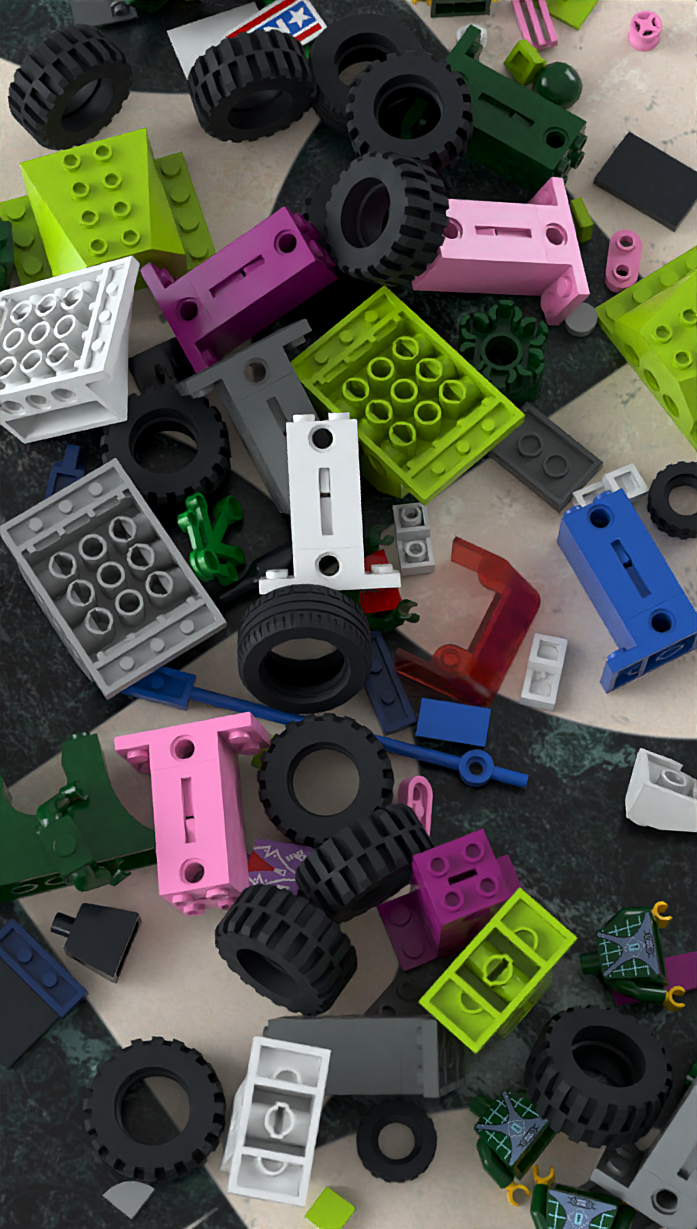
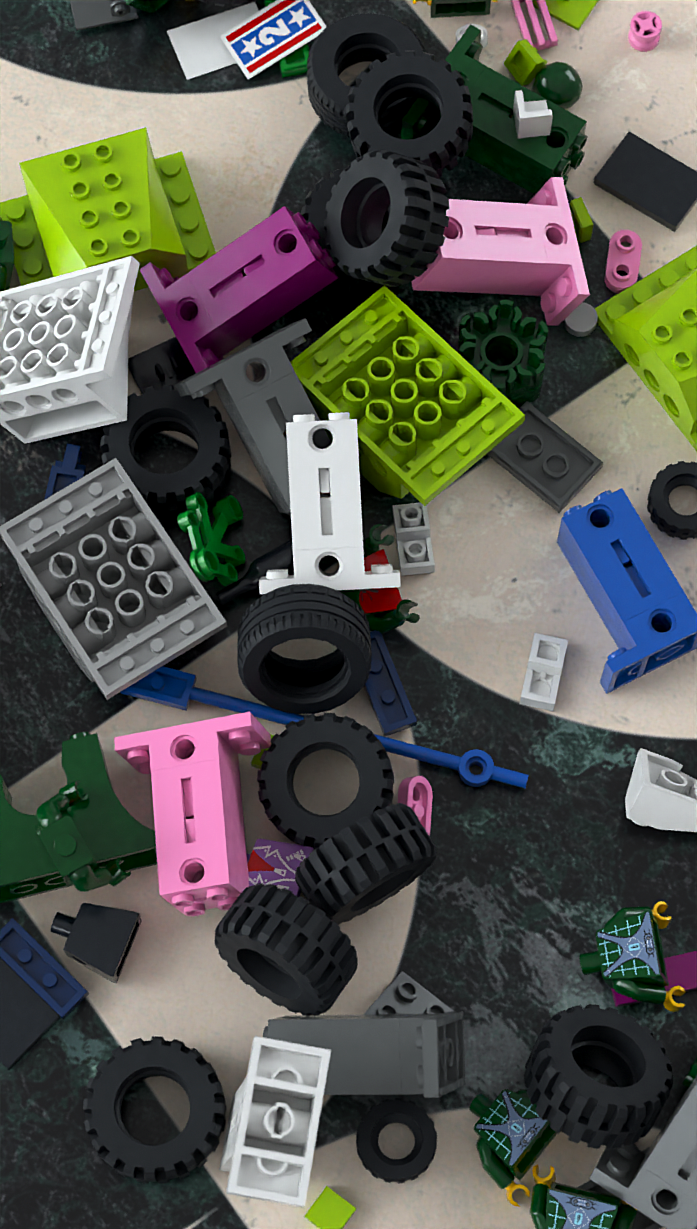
black tyre [8,24,133,151] -> none
light grey tile [103,1181,156,1220] -> none
black tyre [187,29,317,143] -> none
magenta brick [377,829,524,973] -> none
clear red windscreen [395,536,541,708] -> none
blue hinge [416,698,491,747] -> none
lime brick [418,888,578,1054] -> none
white slope [571,463,649,507] -> none
none -> white panel [513,90,553,139]

